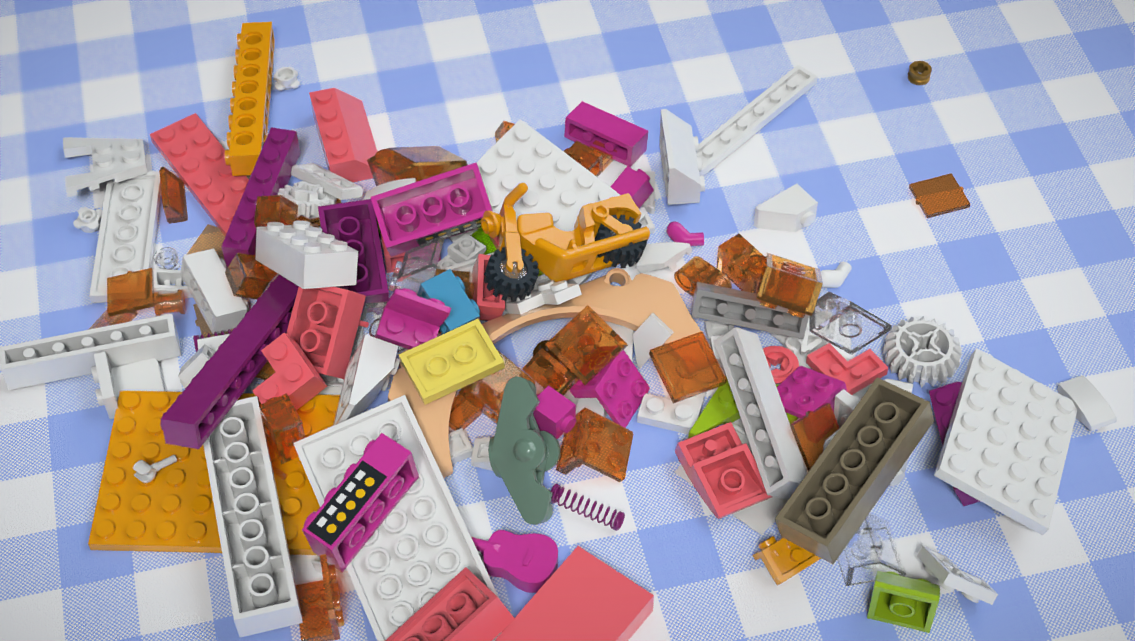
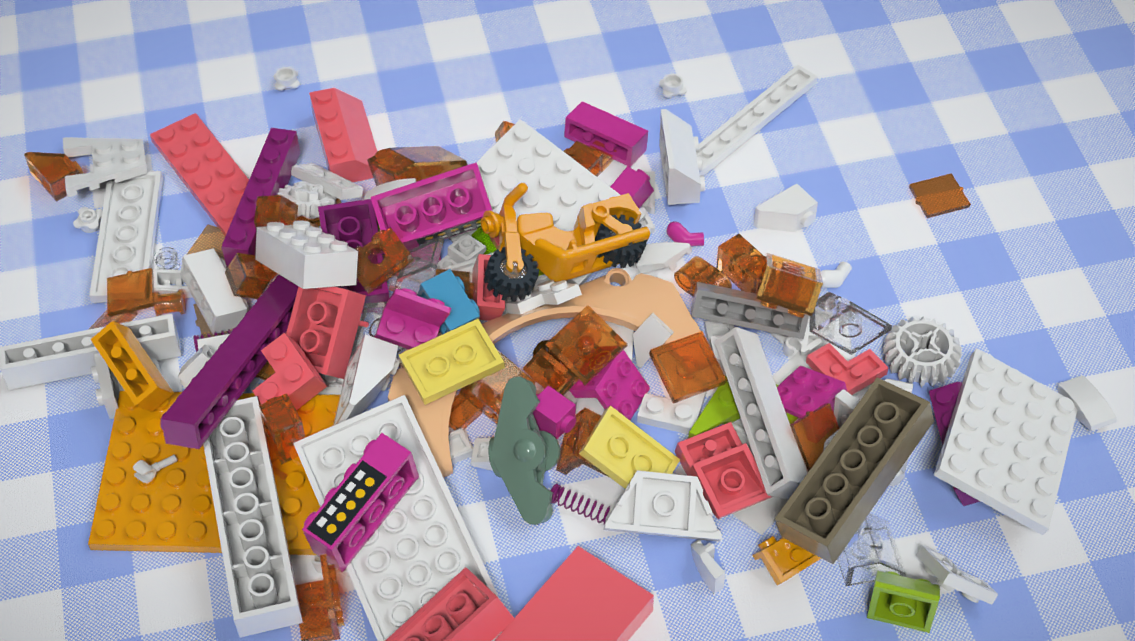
clear orange slope [159,167,188,224] -> none
light orange brick [225,22,275,176] -> none
dark pink piece [471,530,558,593] -> none
coral gear [763,346,799,384] -> none
pearl gold bush [908,61,932,86] -> none
none -> clear orange slope [24,152,83,202]
none -> light orange brick [90,321,174,412]
none -> clear orange brick [355,227,414,294]
none -> light yellow plate [579,406,680,489]
none -> white wing [603,470,722,542]
none -> white plate [659,73,687,98]
none -> white slope [691,540,725,595]

